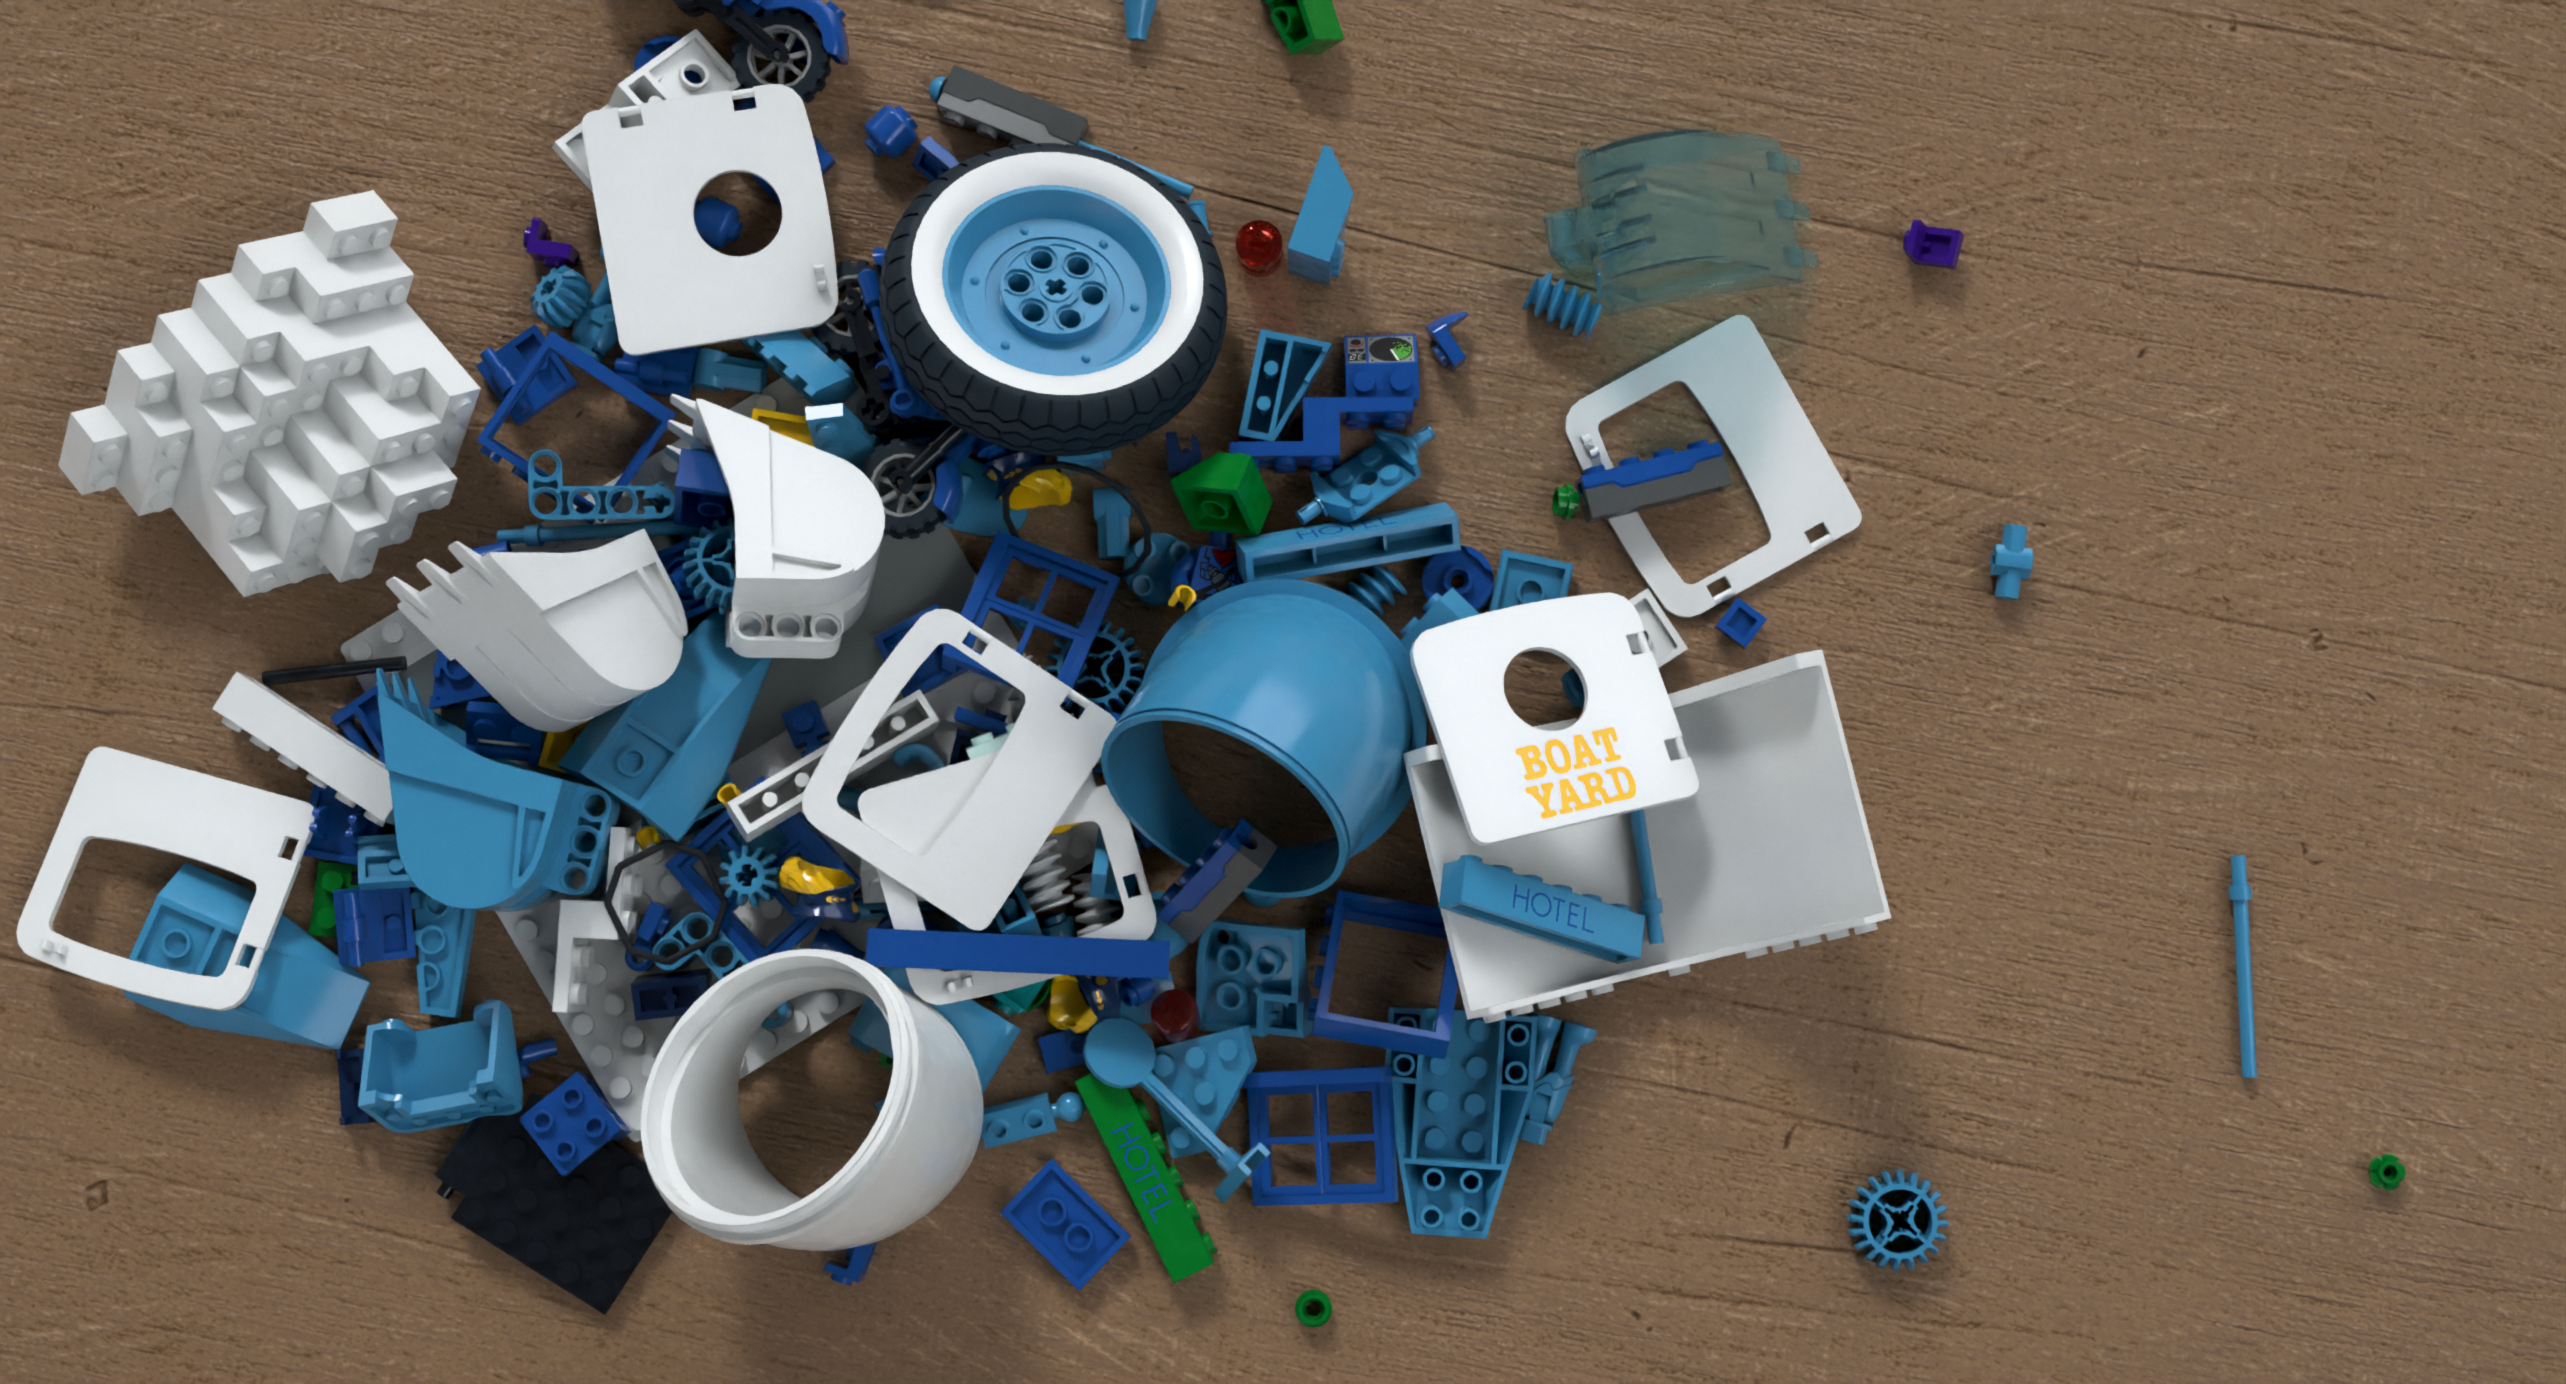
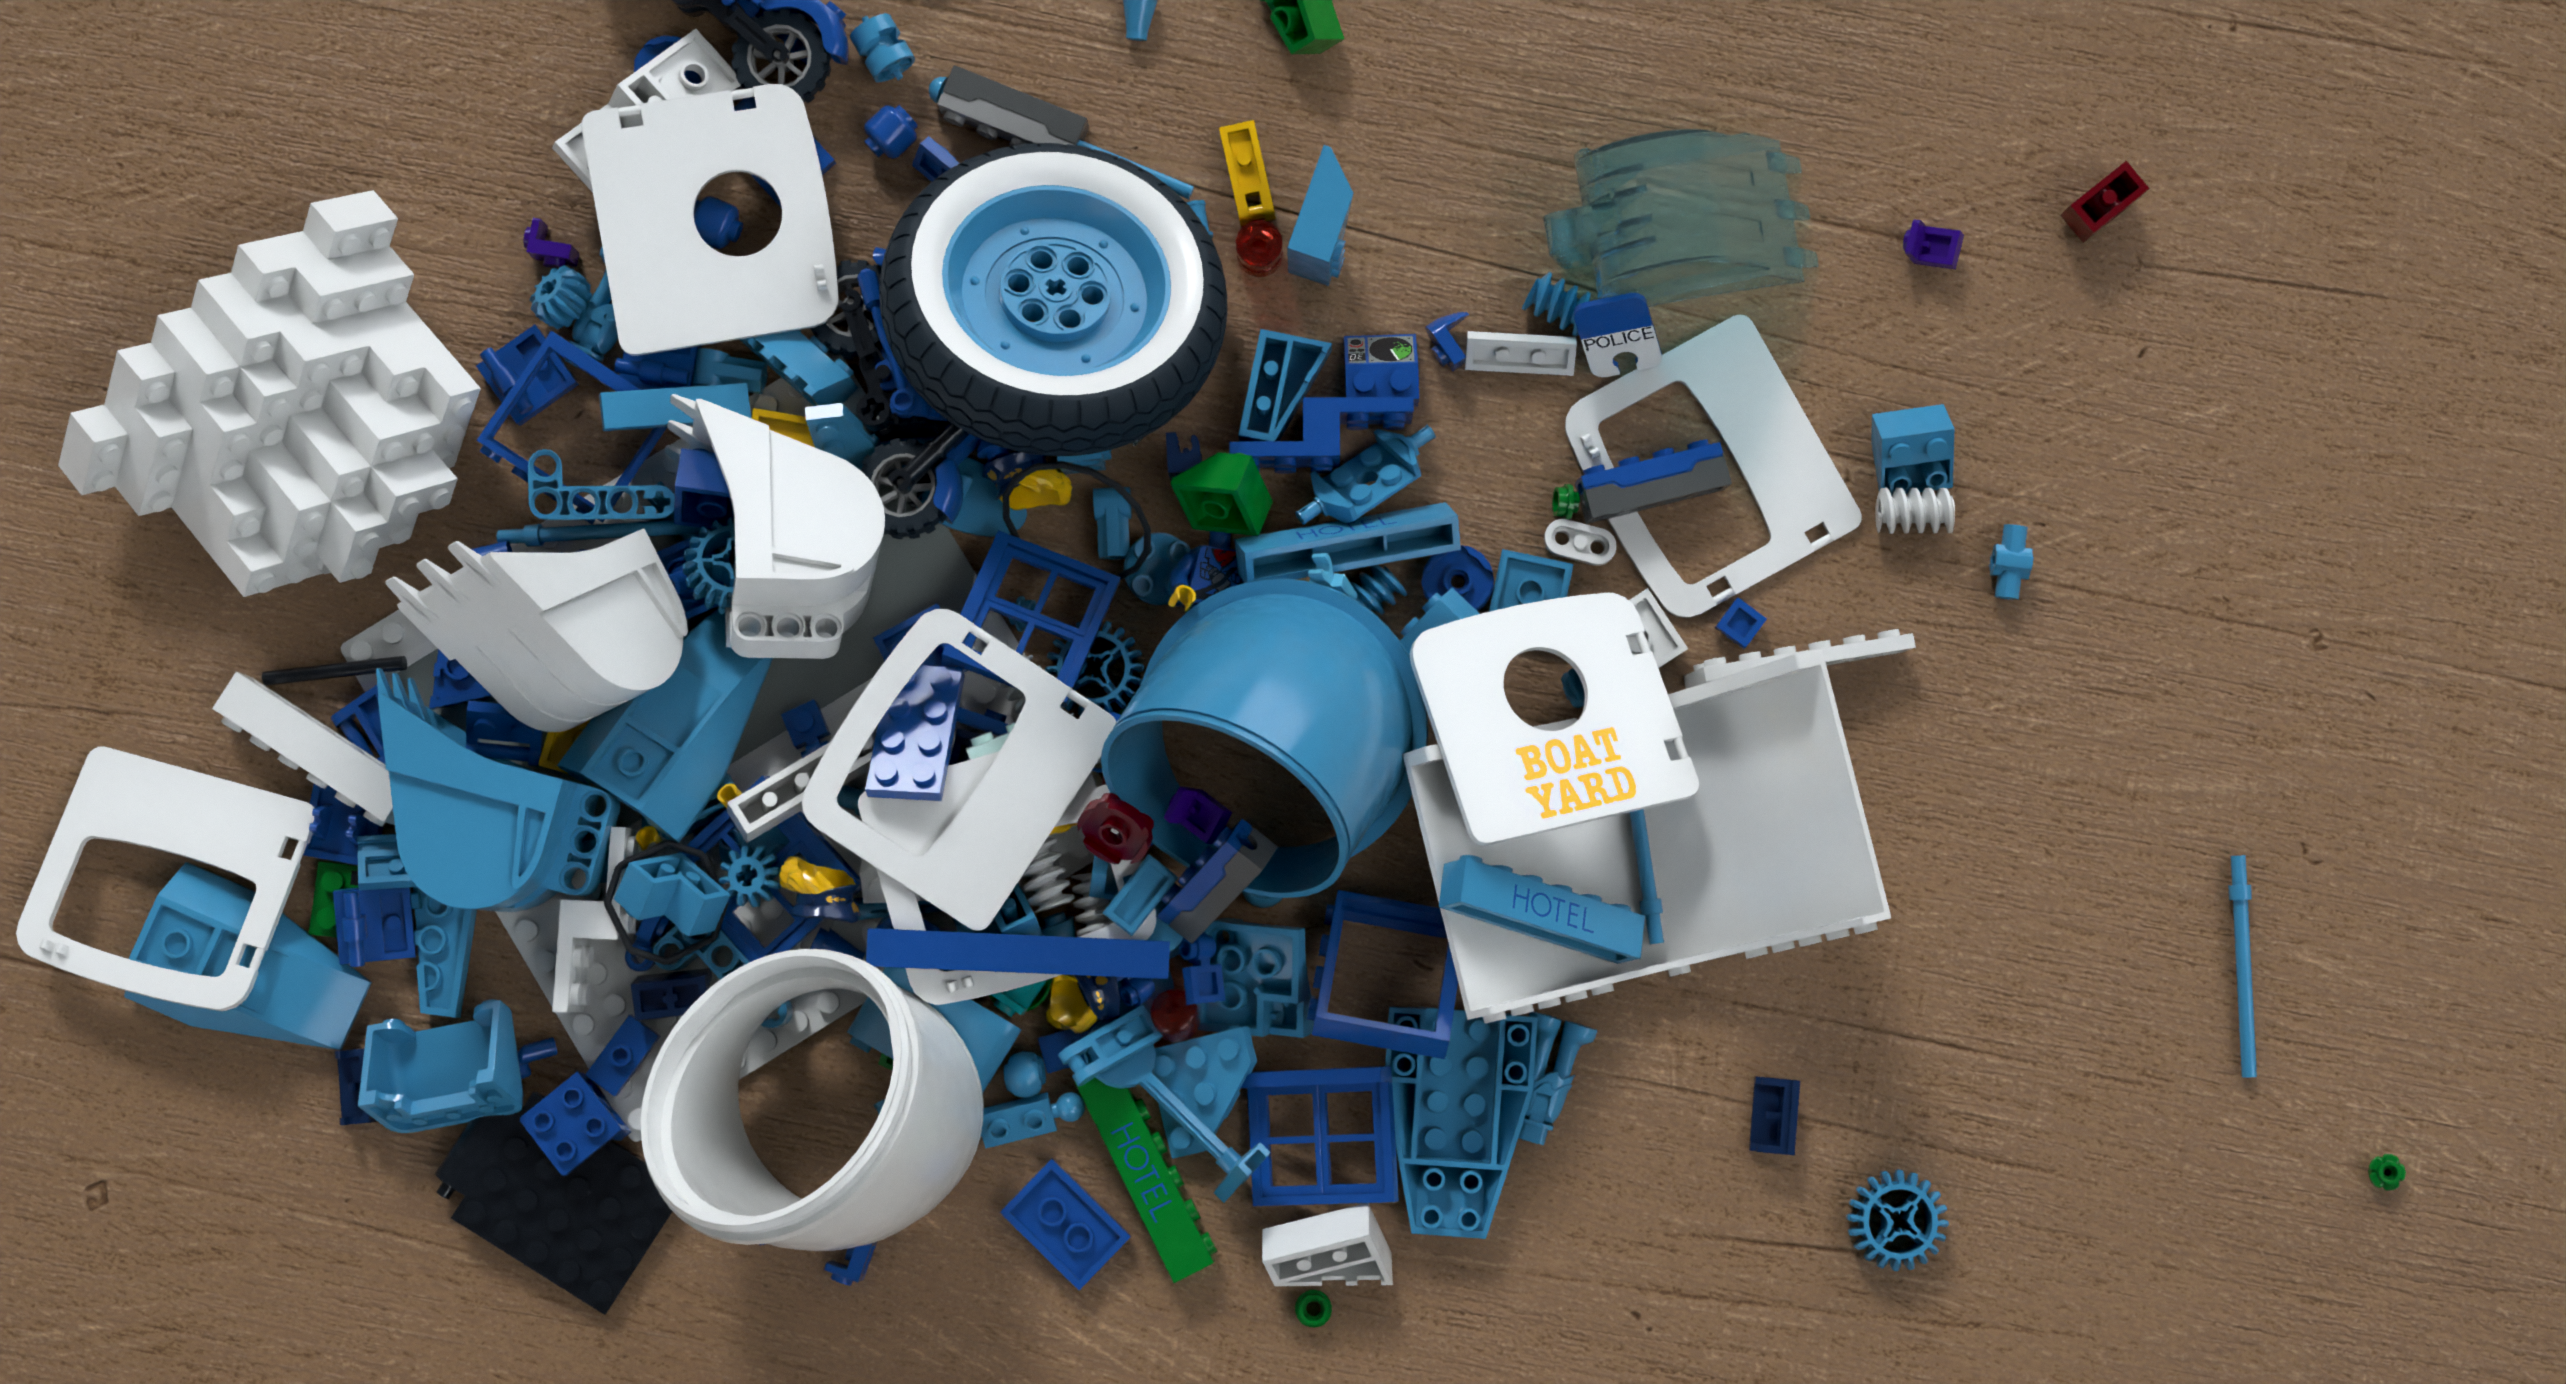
none -> blue plate [585,1014,661,1097]
none -> dark azure tile [599,383,751,431]
none -> dark azure brick [614,852,730,936]
none -> dark azure wheel [850,13,915,83]
none -> plate [865,665,965,801]
none -> dark azure piece [1004,1051,1046,1098]
none -> dark azure plate [1058,1005,1164,1087]
none -> dark red plate [1077,793,1154,864]
none -> dark azure tile [1102,854,1179,936]
none -> dark purple bracket [1164,786,1232,844]
none -> blue plate [1179,932,1225,1005]
none -> yellow plate [1219,120,1276,227]
none -> white wedge [1262,1203,1393,1286]
none -> medium azure plate [1308,553,1357,600]
none -> white plate [1465,331,1577,376]
none -> white plate [1544,519,1616,566]
none -> piece [1574,293,1662,377]
none -> white wing [1683,629,1916,689]
none -> dark blue hinge [1749,1076,1800,1156]
none -> dark azure slope [1871,404,1955,496]
none -> white piece [1875,488,1955,534]
none -> dark red brick [2060,161,2150,243]

